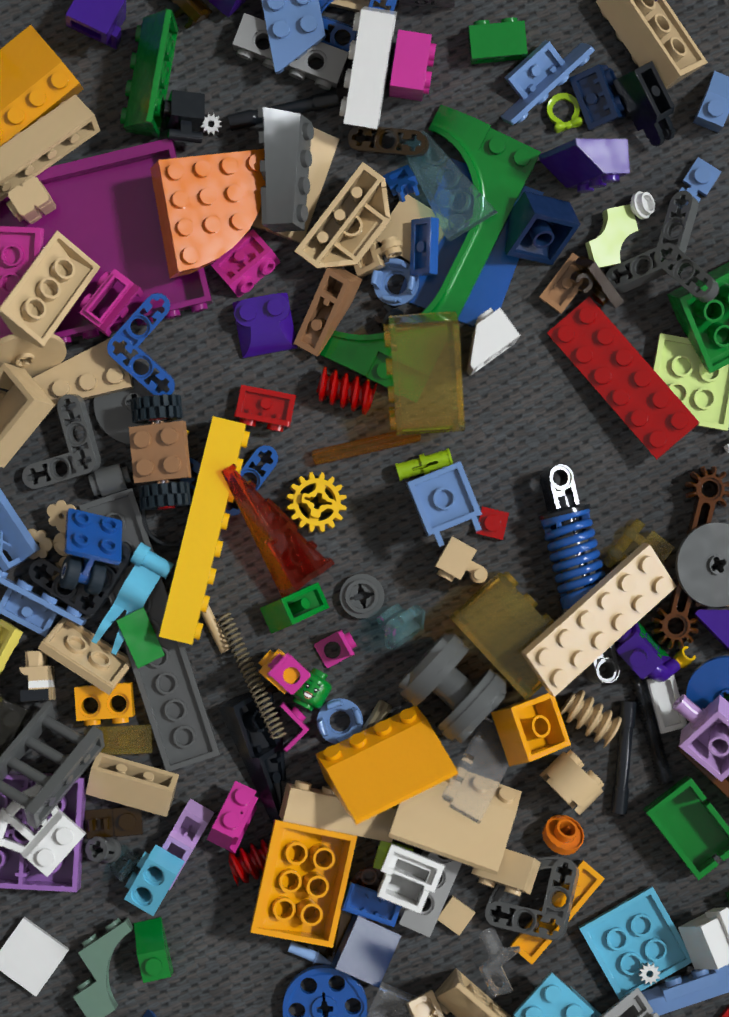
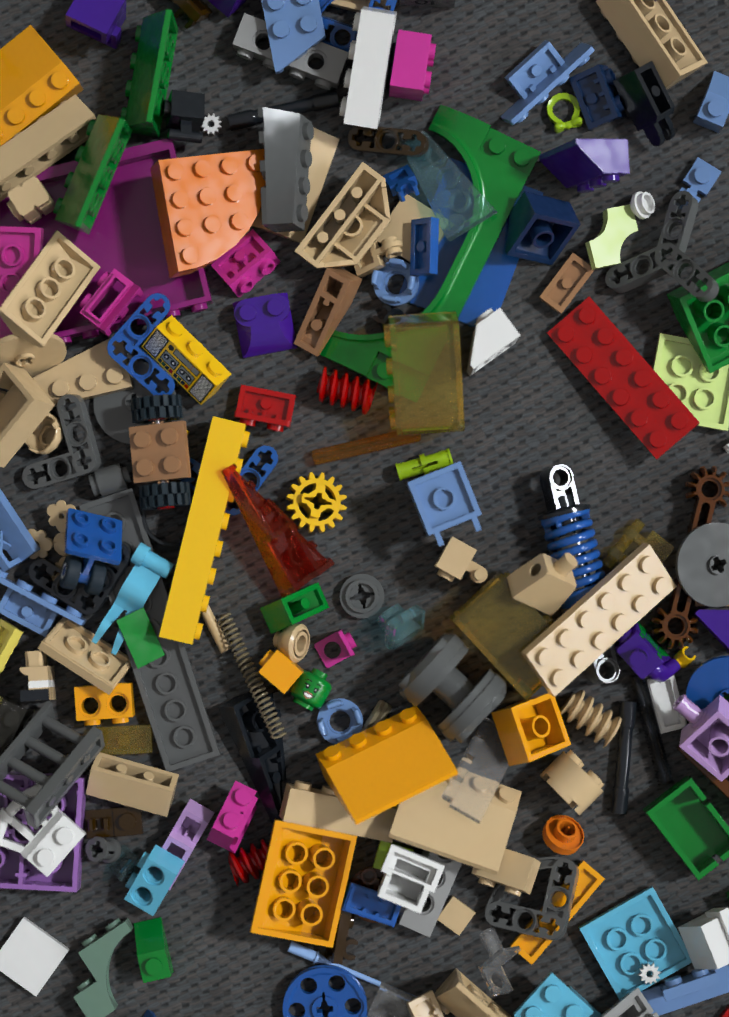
dark pink bracket [267,653,311,695] -> none
dark pink bracket [280,701,310,752] -> none
tile [331,914,401,988] -> none
green brick [468,17,528,65] -> none
red plate [475,506,509,540] -> none
dark brown plate [570,256,624,308] -> none
none -> tan hair [25,413,63,455]
none -> green slope [53,114,132,235]
none -> yellow brick [141,315,231,405]
none -> tan brick [273,624,310,663]
none -> tan torso [507,553,578,616]

